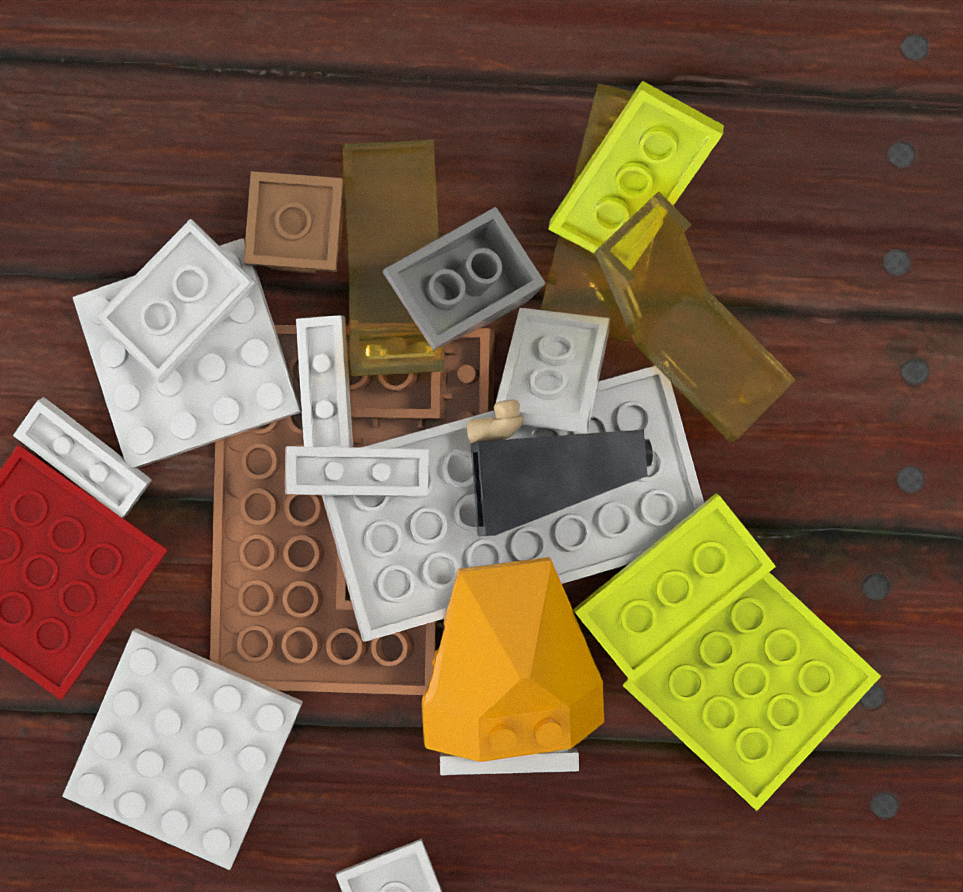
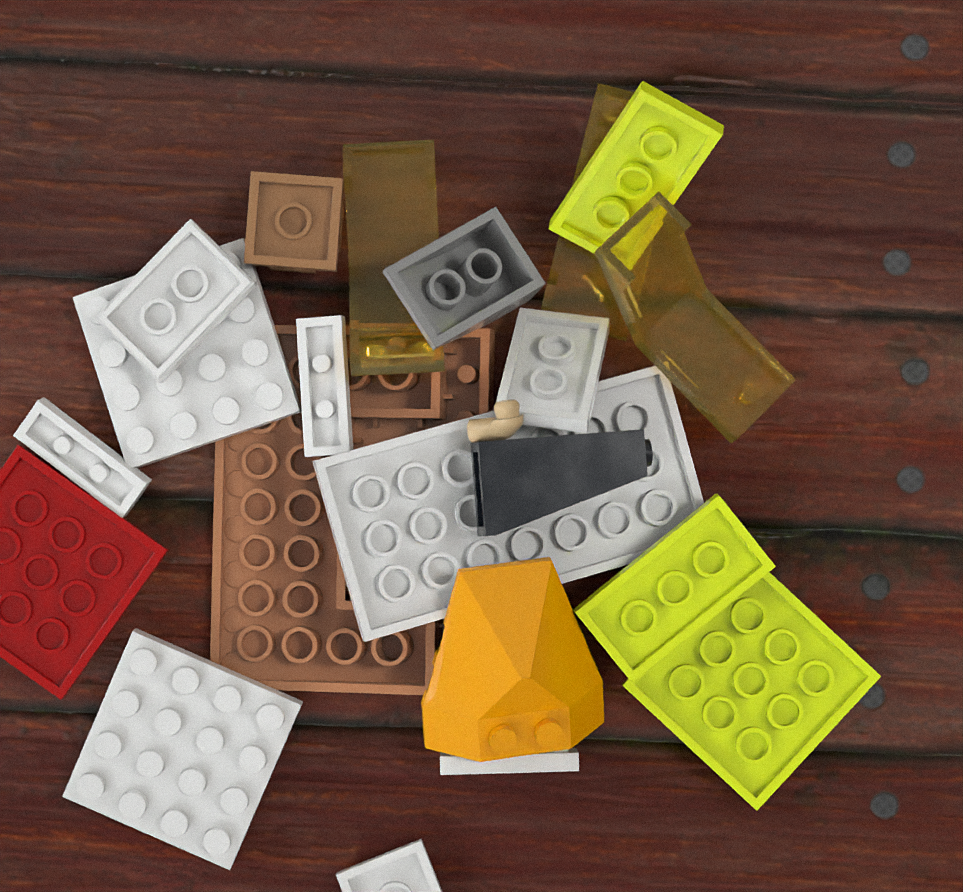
white plate [285,446,429,496] -> none

